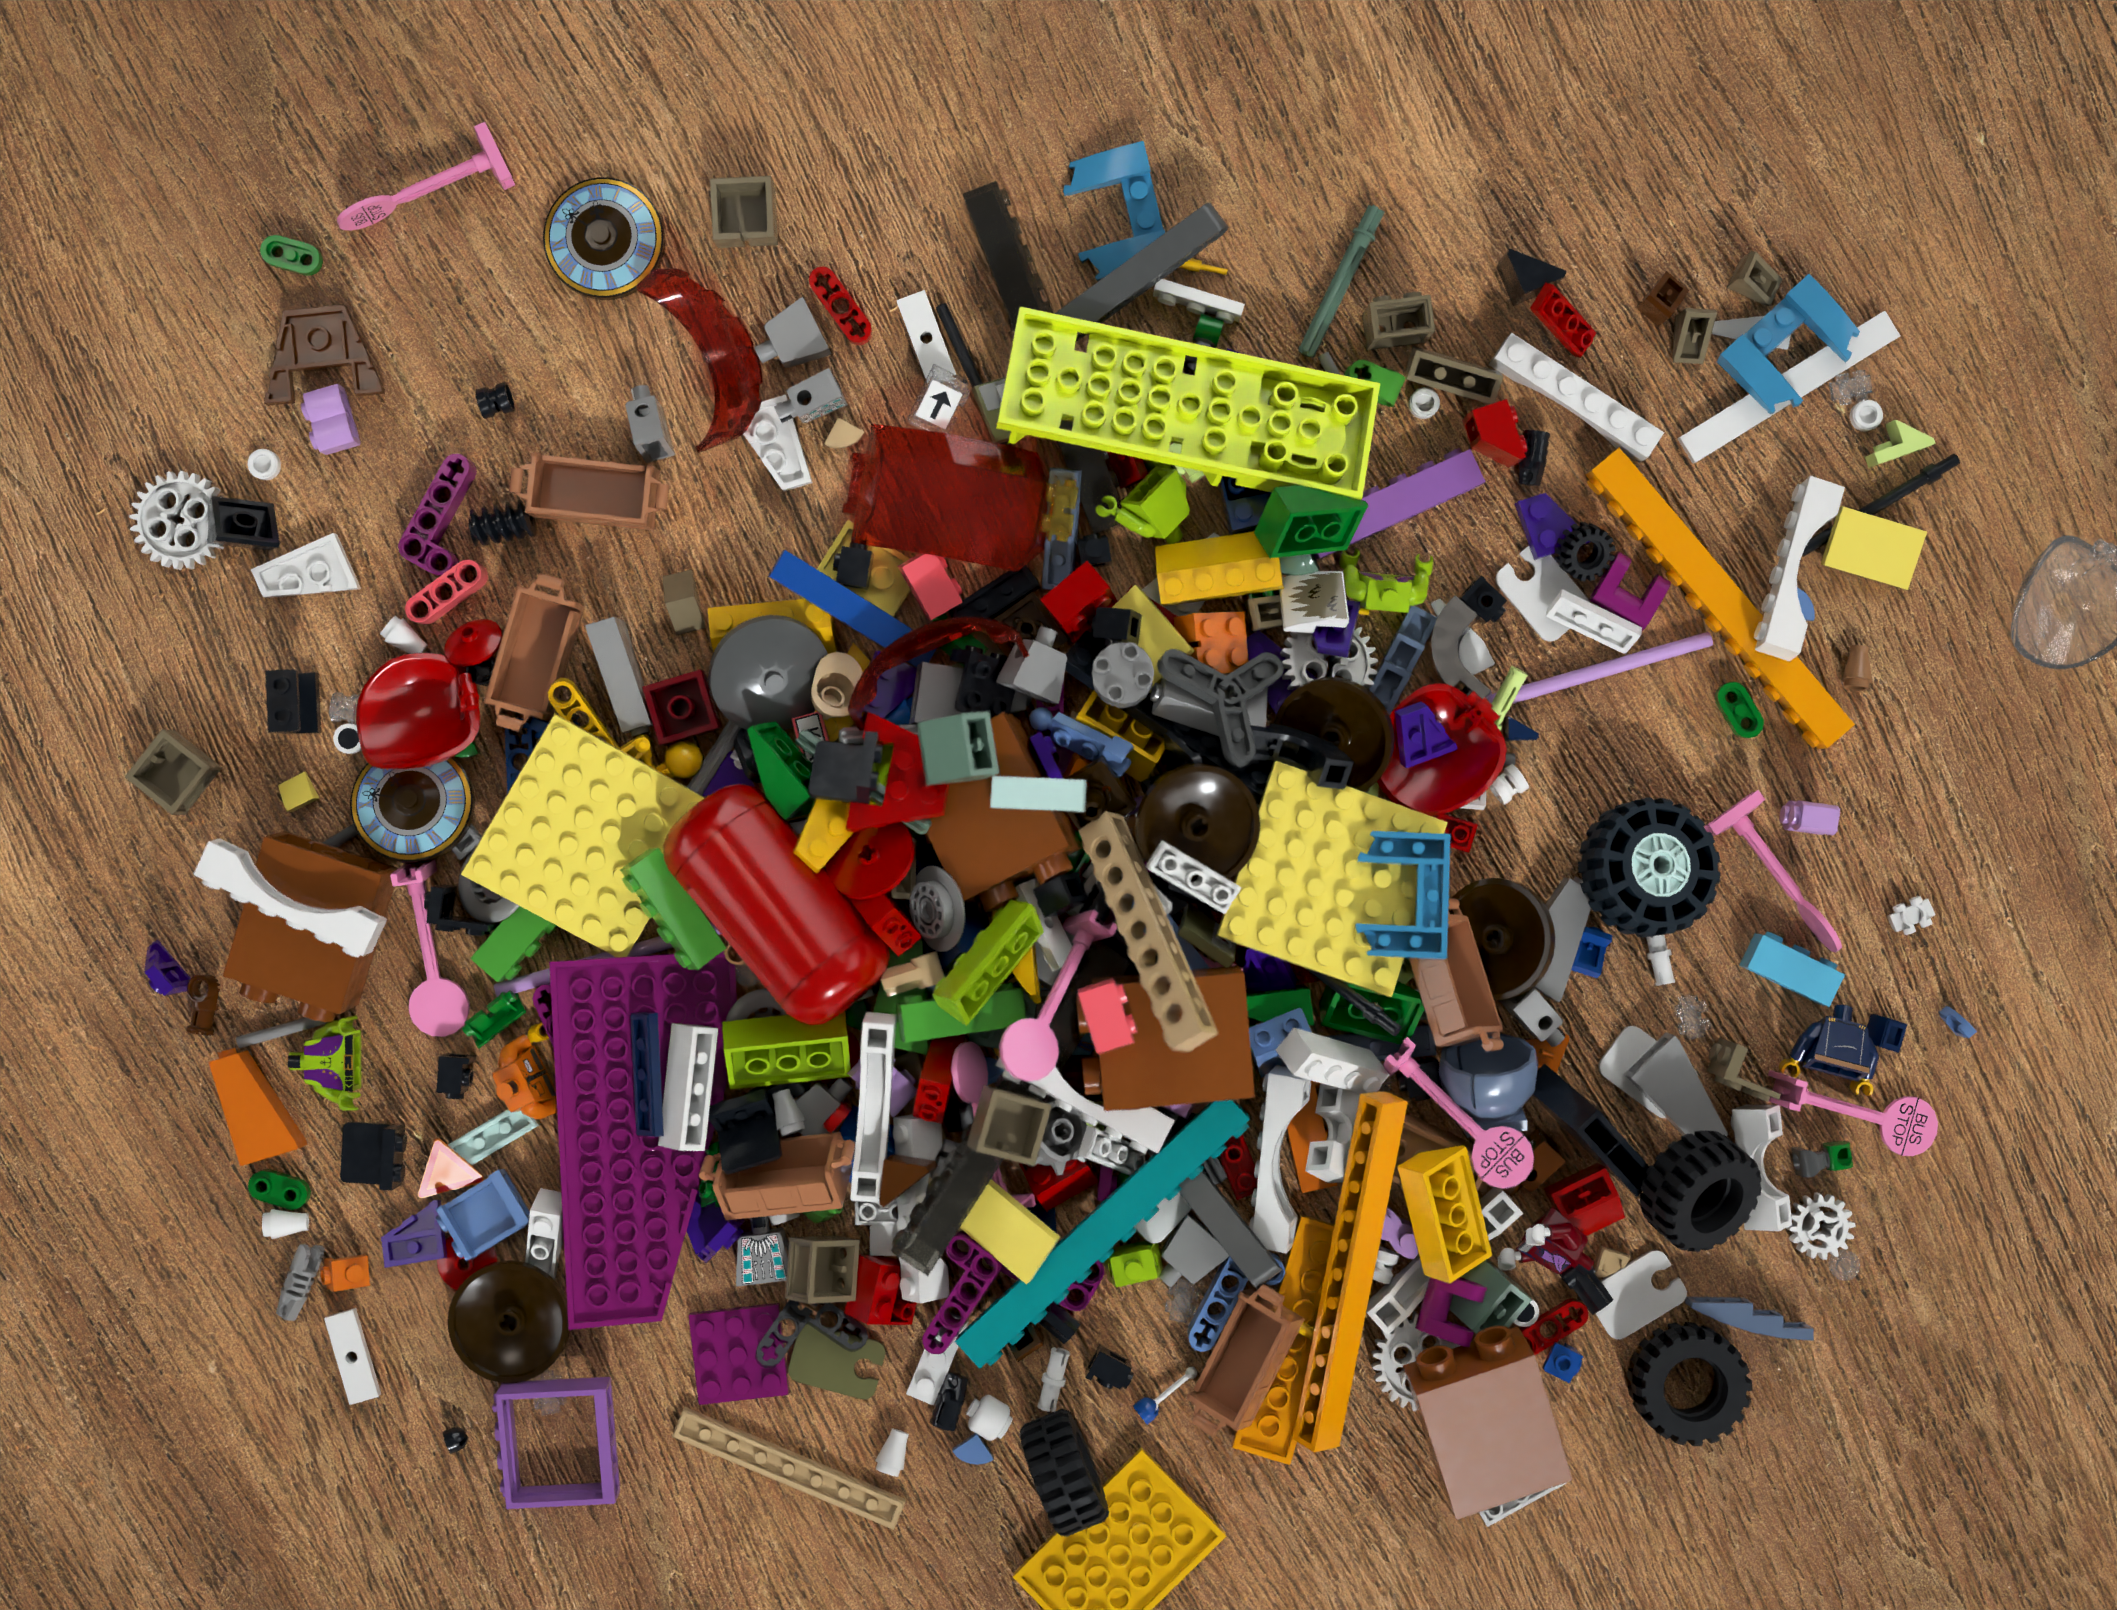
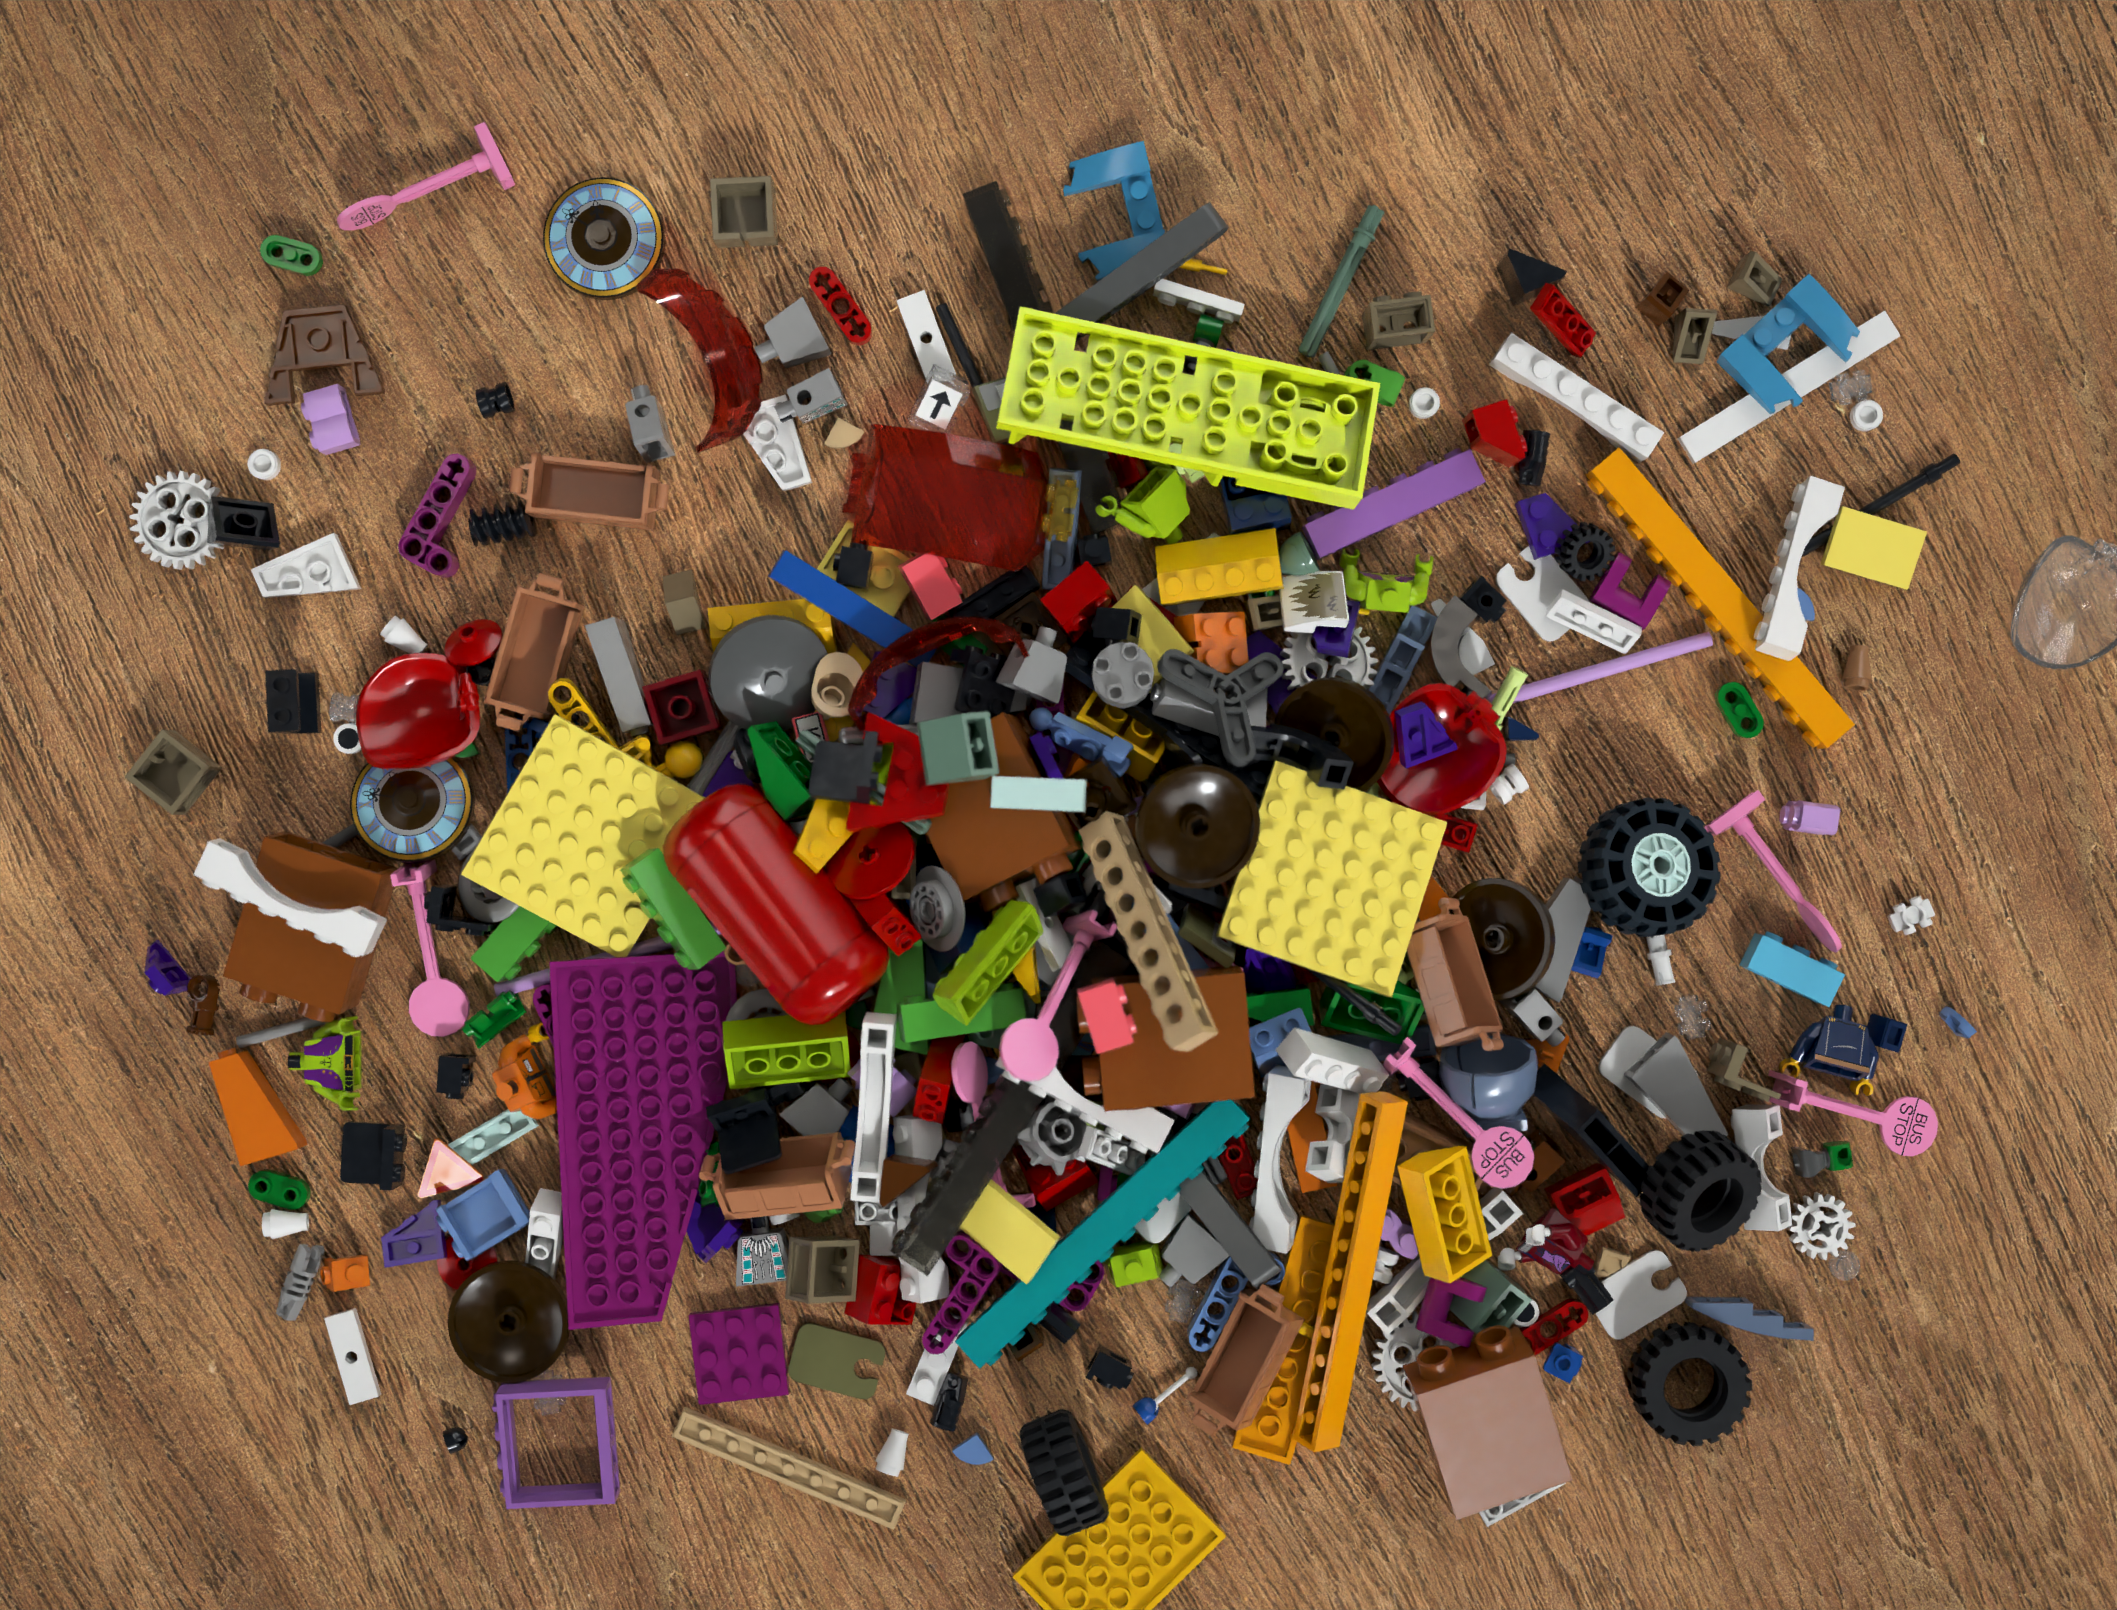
light yellow slope [278,772,319,812] -> none
coral beam [405,560,488,625] -> none
dark blue tile [630,1012,664,1137] -> none
white brick [658,1023,718,1151] -> none
black beam [755,1300,868,1368] -> none
light grey cone [772,1089,806,1137] -> none
red tile [823,1102,852,1134] -> none
tan piece [881,951,945,997] -> none
white head [966,1395,1013,1441] -> none
dark tan piece [967,1085,1052,1166] -> none
white pin [1037,1347,1070,1412] -> none
white tile [1145,840,1241,914] -> none
green slope [1254,485,1368,558] -> none
dark azure wedge [1355,831,1450,960] -> none
dark tan brick [1403,346,1504,404] -> none
yellowish green slope [1865,420,1936,468] -> none

